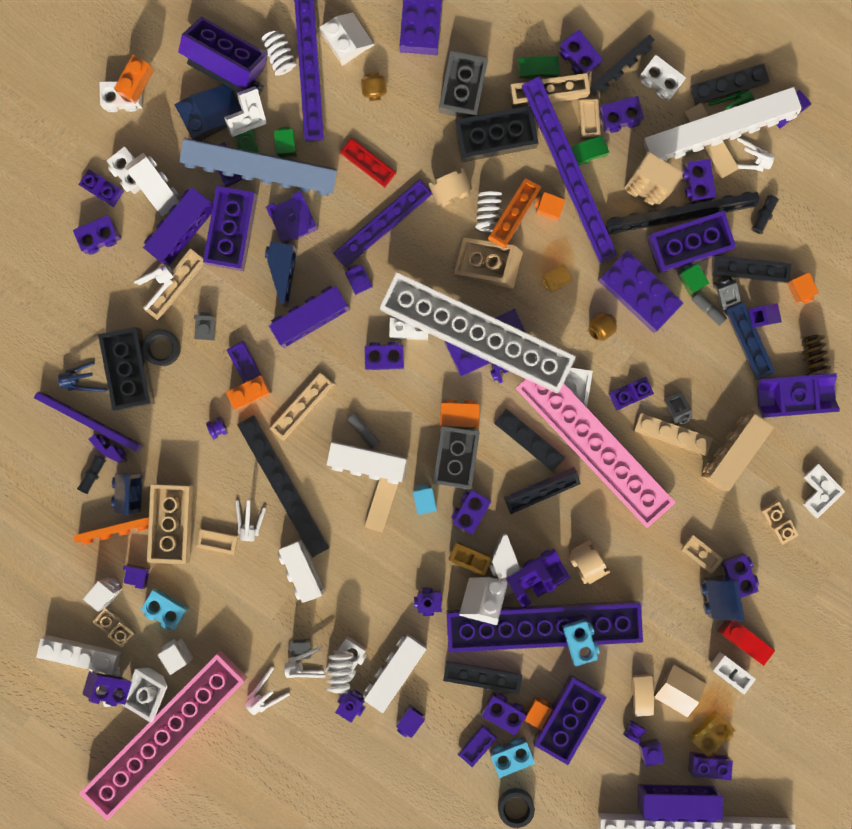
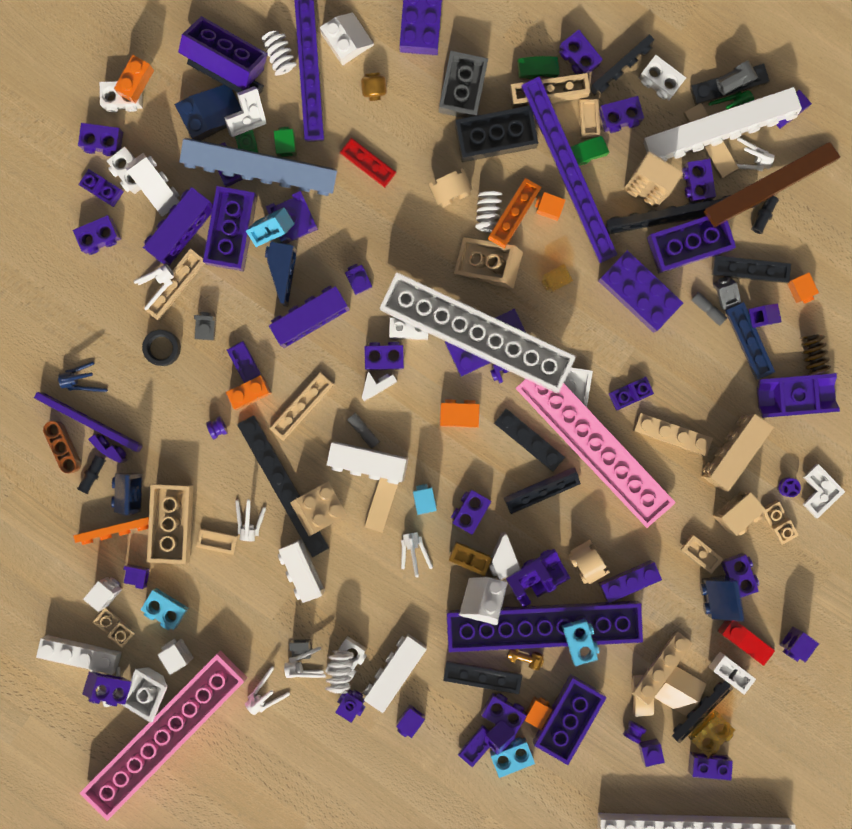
black brick [98,327,155,411] -> none
dark purple tile [333,180,432,268] -> none
dark purple brick [414,587,442,616] -> none
dark grey brick [433,426,480,490] -> none
black tyre [498,788,535,828] -> none
pearl gold head [588,312,617,341] -> none
dark purple brick [638,784,723,823] -> none
dark grey bracket [664,391,692,425] -> none
green brick [678,263,710,295] -> none
none -> dark orange beam [43,421,81,473]
none -> dark purple brick [78,123,124,157]
none -> medium azure brick [246,208,294,247]
none -> tan brick [290,481,347,536]
none -> white slope [362,371,397,401]
none -> white plant [401,532,433,577]
none -> dark purple panel [484,720,516,755]
none -> pearl gold bar [507,649,544,670]
none -> dark purple brick [598,560,662,603]
none -> tan plate [632,631,693,705]
none -> black plate [672,680,733,743]
none -> reddish brown tile [704,142,841,228]
none -> tan brick [713,491,766,536]
none -> dark grey piece [716,60,758,95]
none -> dark purple wheel [778,478,801,497]
none -> dark purple brick [779,627,819,663]

